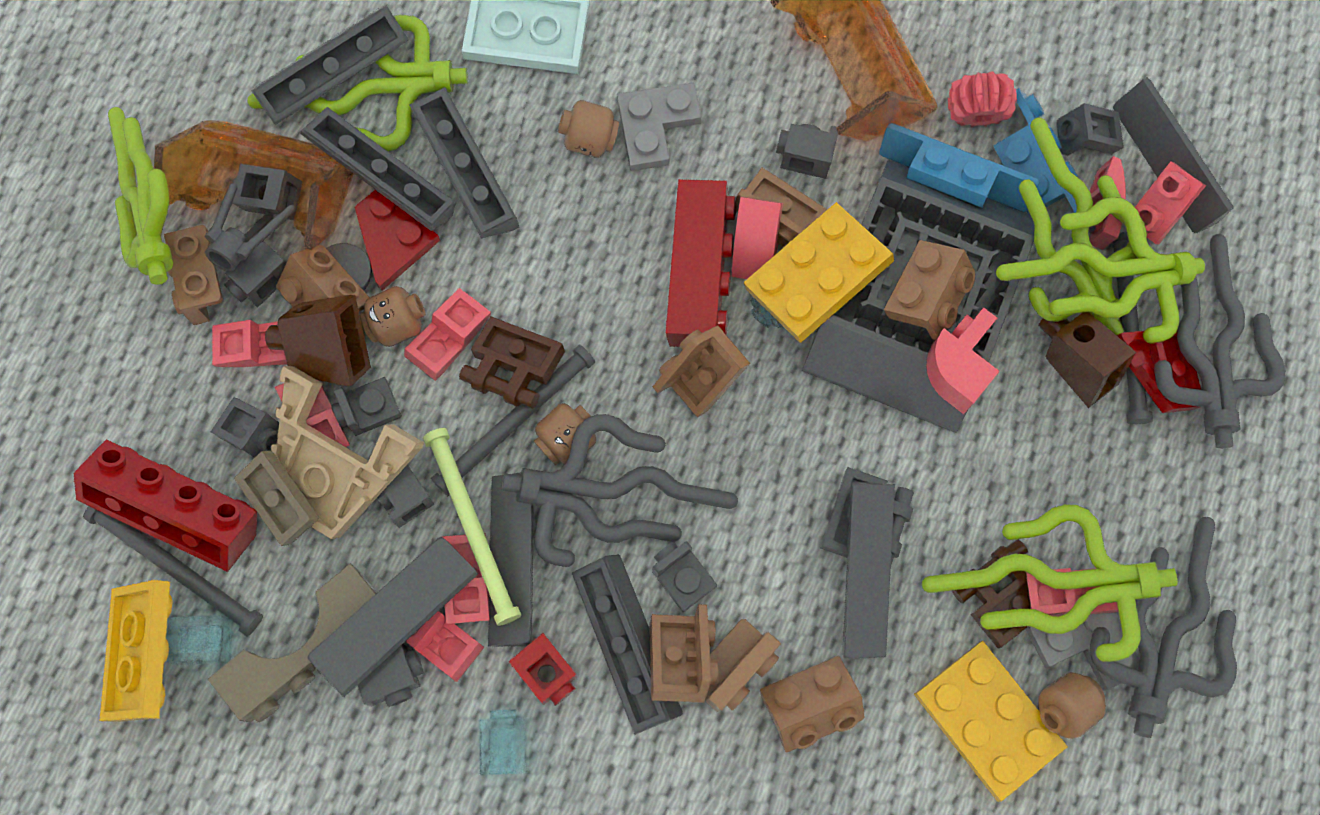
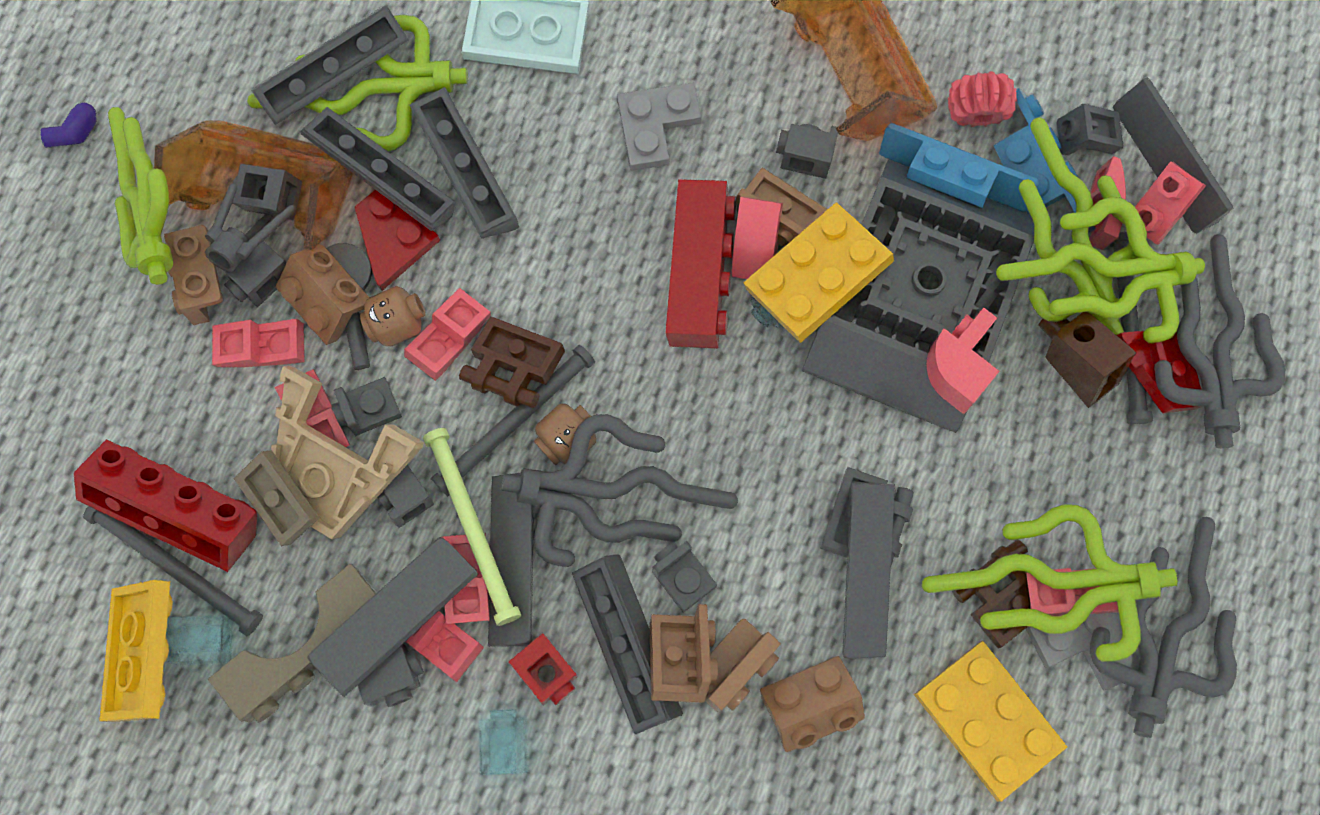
dark grey bracket [211,397,279,458] -> none
reddish brown torso [265,295,371,386] -> none
medium nougat head [558,100,619,158] -> none
medium nougat bracket [652,325,750,418] -> none
medium nougat bracket [884,240,975,340] -> none
medium nougat head [1038,672,1106,739] -> none
none -> dark purple arm [40,102,97,148]

